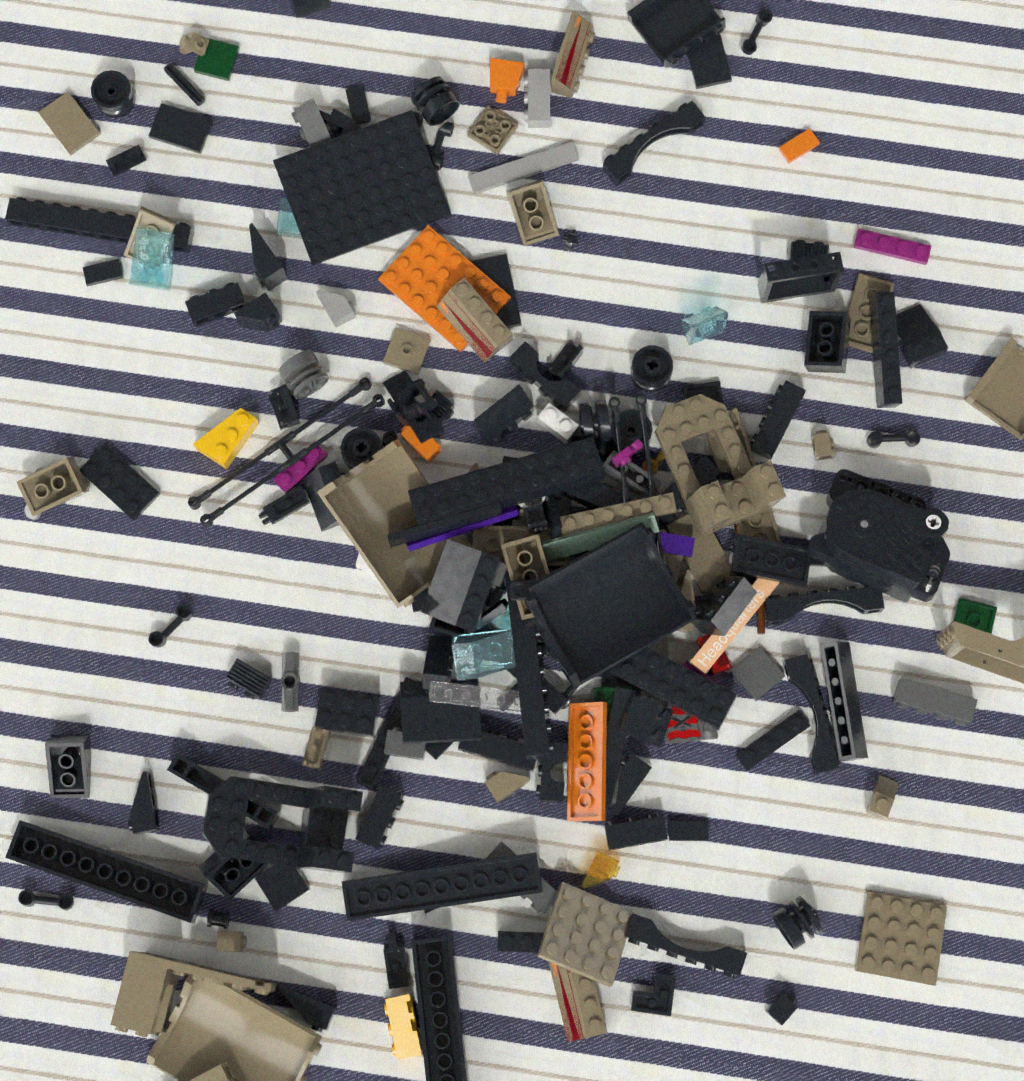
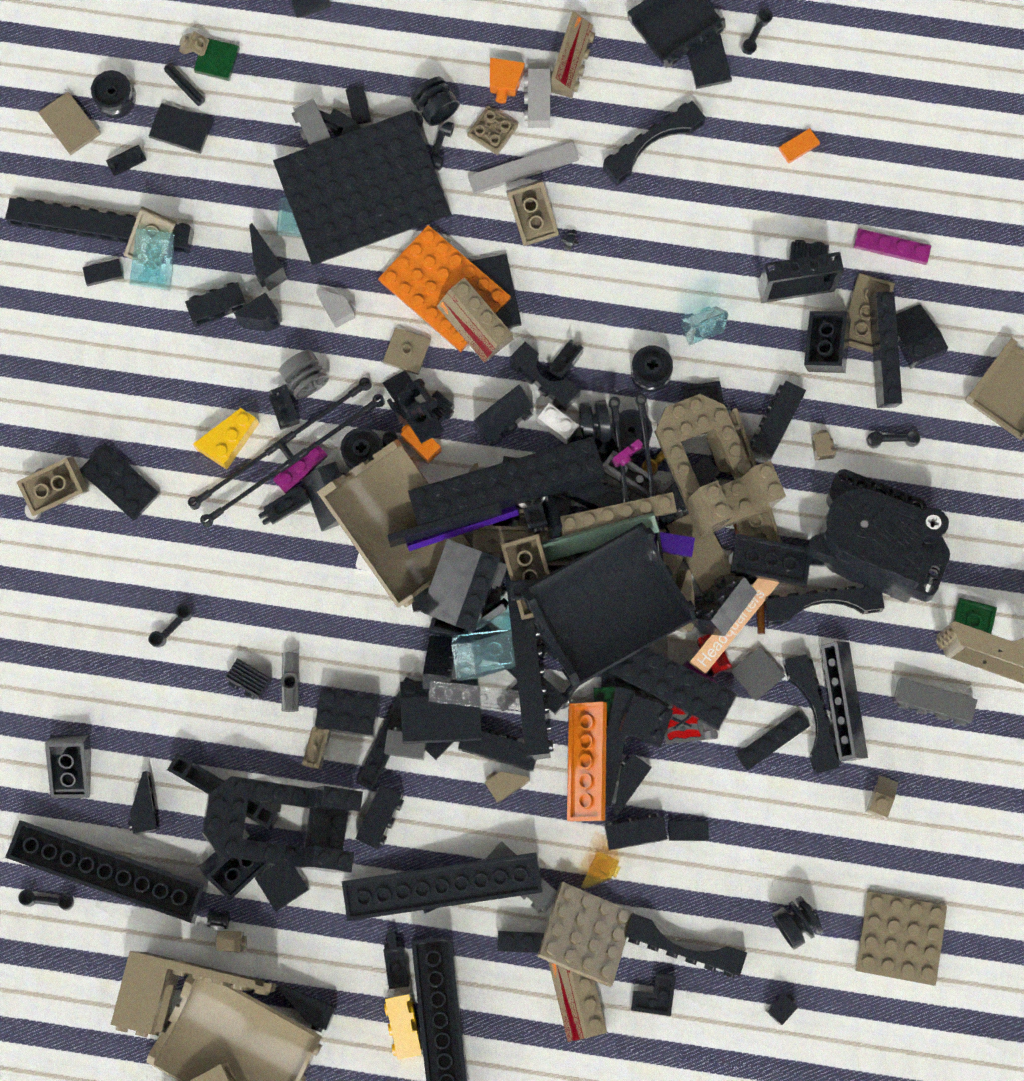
black arch [536,742,568,804] -> none

